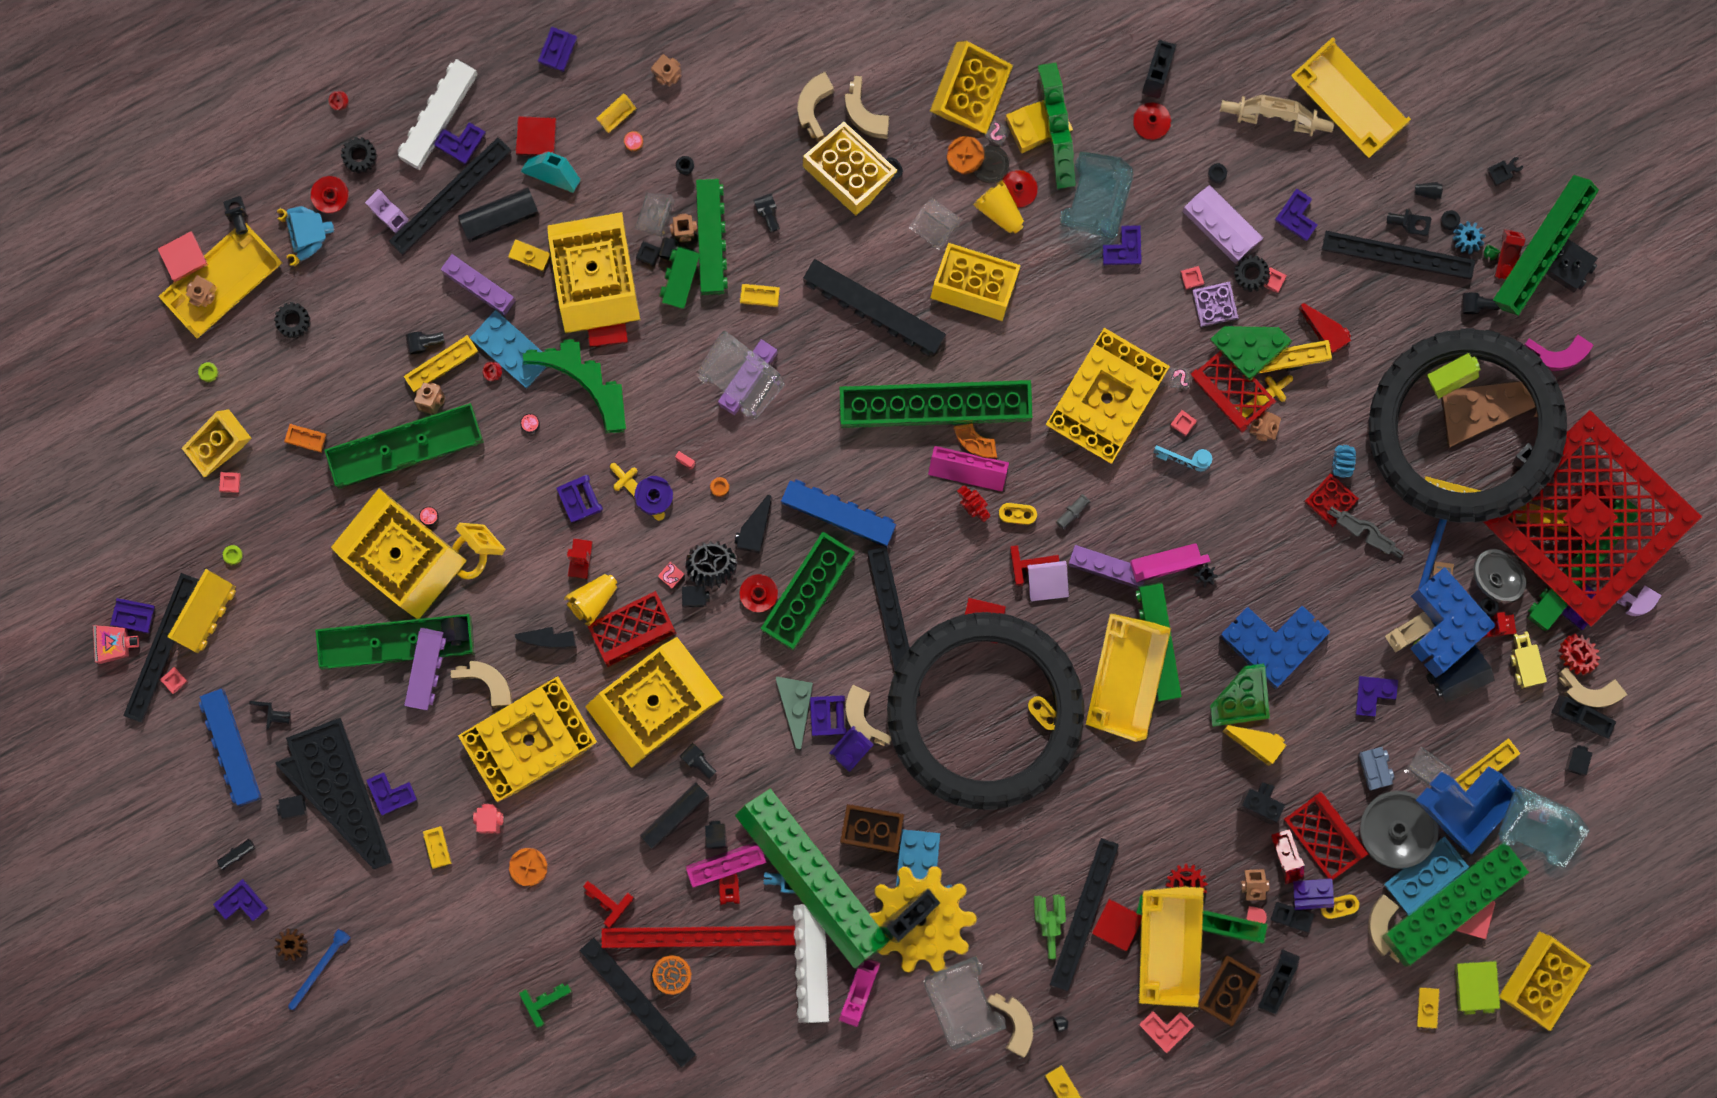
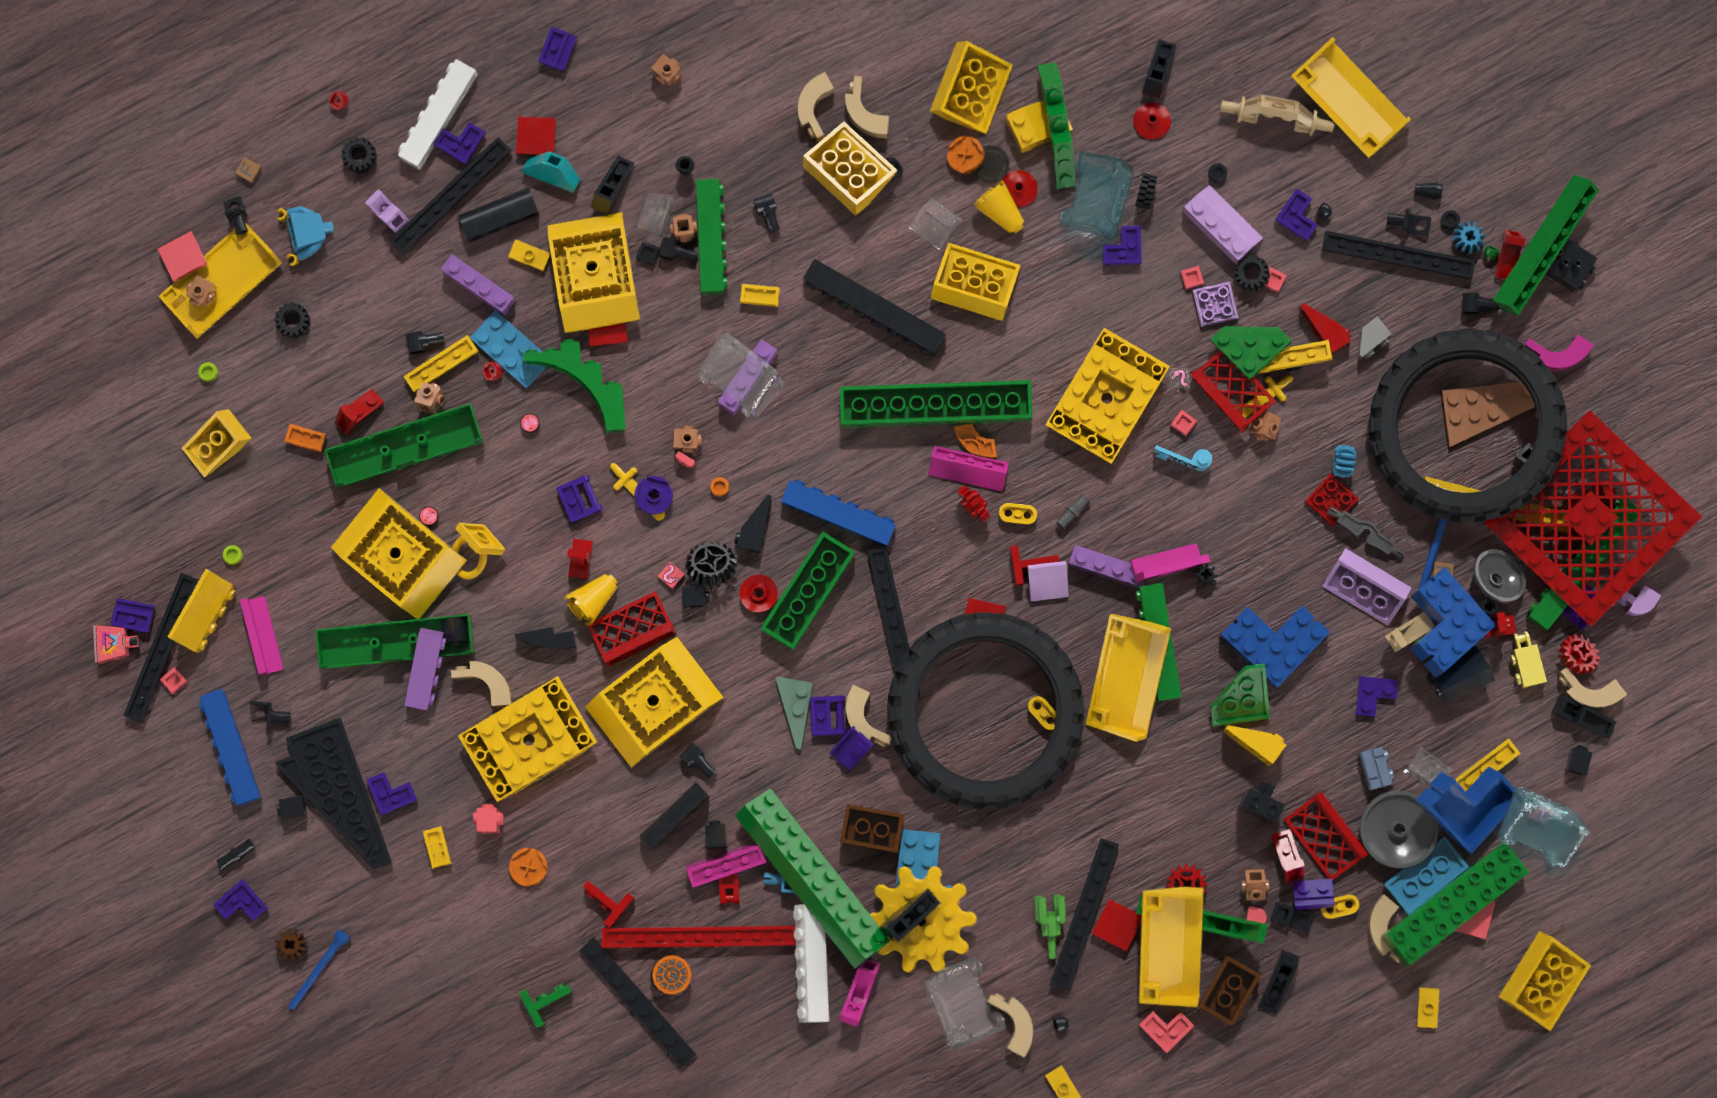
coral tile [219,472,241,493] -> none
red dish [310,176,349,213] -> none
yellow plate [596,93,636,133] -> none
tile [624,131,643,151] -> none
green brick [659,246,700,309] -> none
clear tile [985,120,1011,147] -> none
lime brick [1427,353,1480,399] -> none
lime brick [1455,961,1500,1015] -> none
black plate [1487,157,1524,186] -> none
none -> medium nougat tile [235,157,262,183]
none -> dark pink panel [240,596,284,676]
none -> red bracket [334,388,384,436]
none -> black slope [591,156,635,215]
none -> nougat brick [674,426,702,454]
none -> black tyre [1135,173,1158,210]
none -> black hinge [1316,202,1332,219]
none -> lavender slope [1322,548,1411,625]
none -> light grey slope [1357,317,1392,360]

